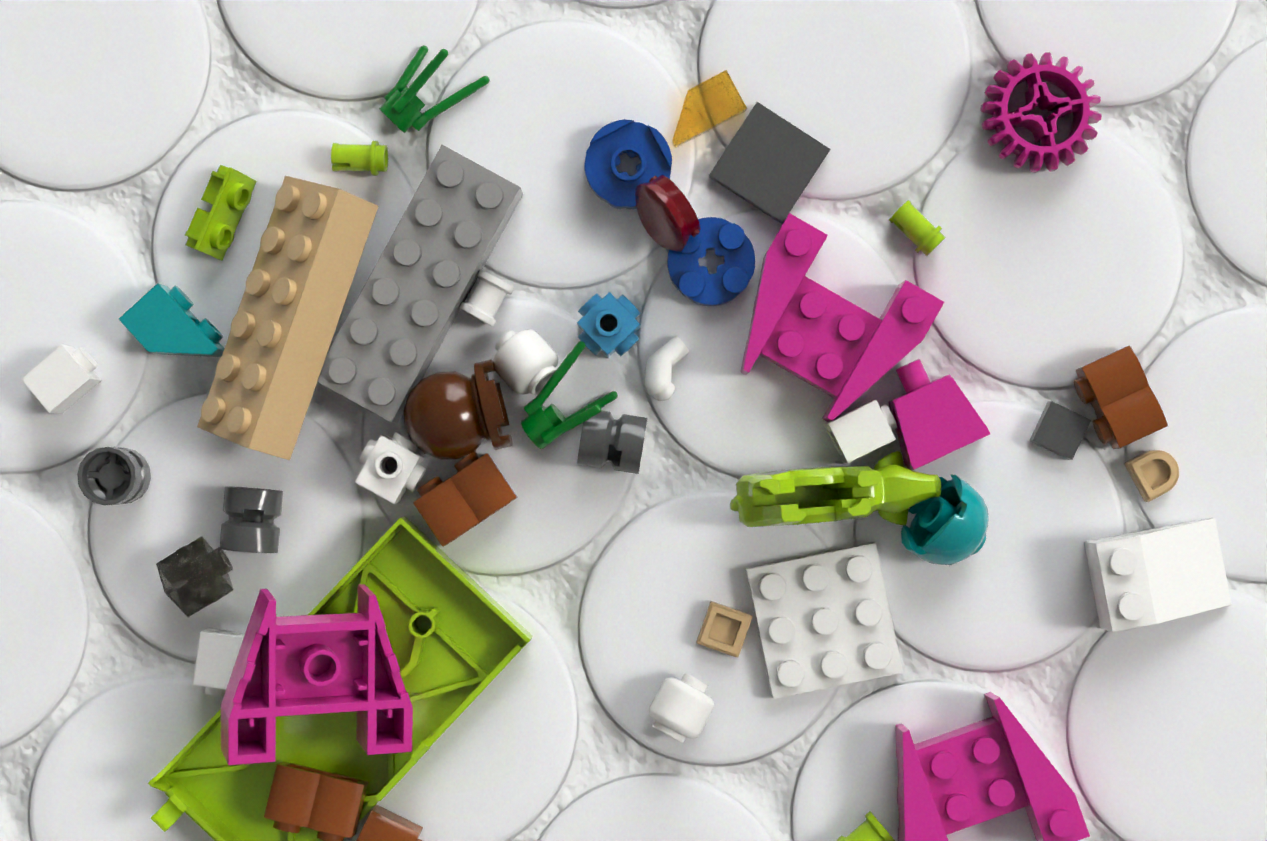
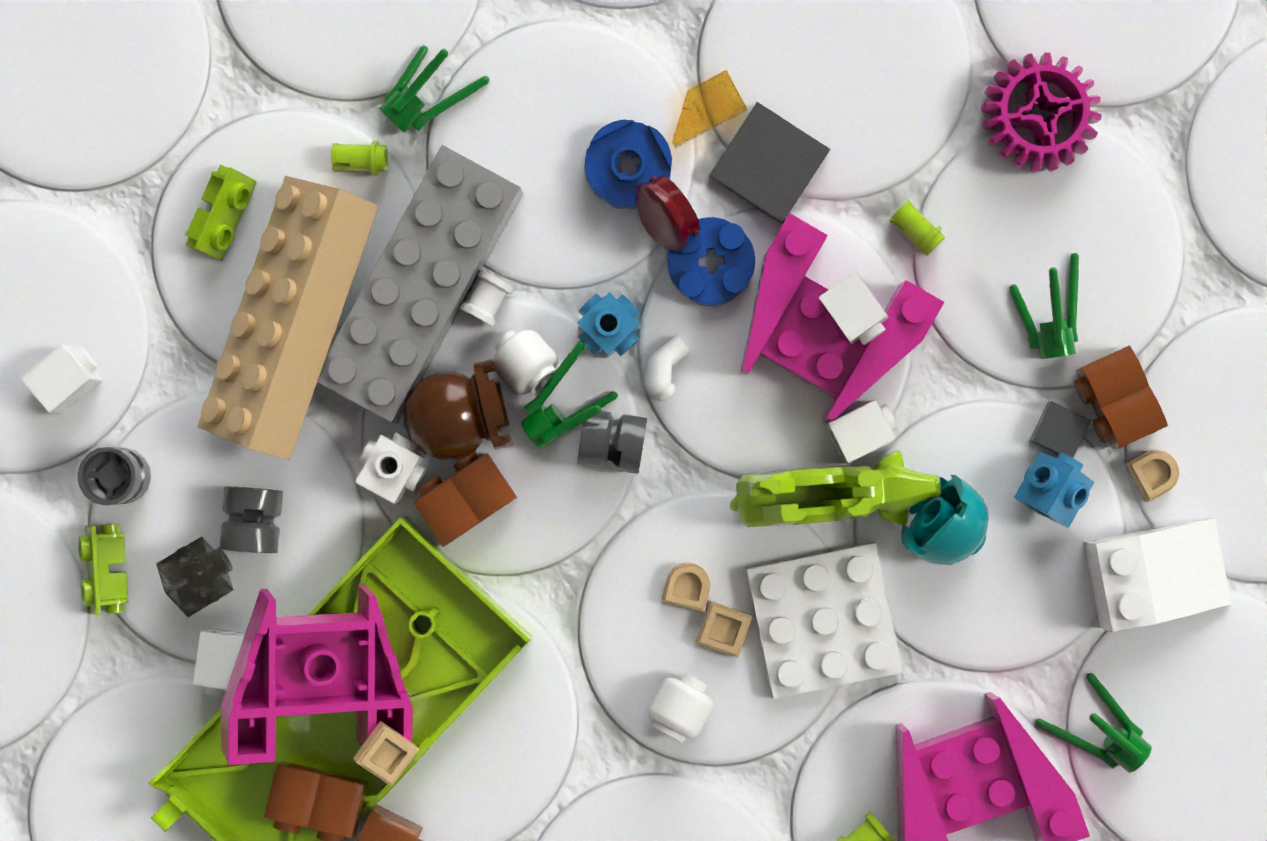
teal slope [119,283,225,357] -> none
dark pink torso [889,359,990,470] -> none
none -> lime hinge [78,524,129,615]
none -> tan tile [353,721,420,786]
none -> tan tile [662,563,710,612]
none -> white brick [819,271,889,345]
none -> green plant [1009,253,1079,359]
none -> dark azure brick [1014,451,1094,528]
none -> green plant [1035,673,1152,773]

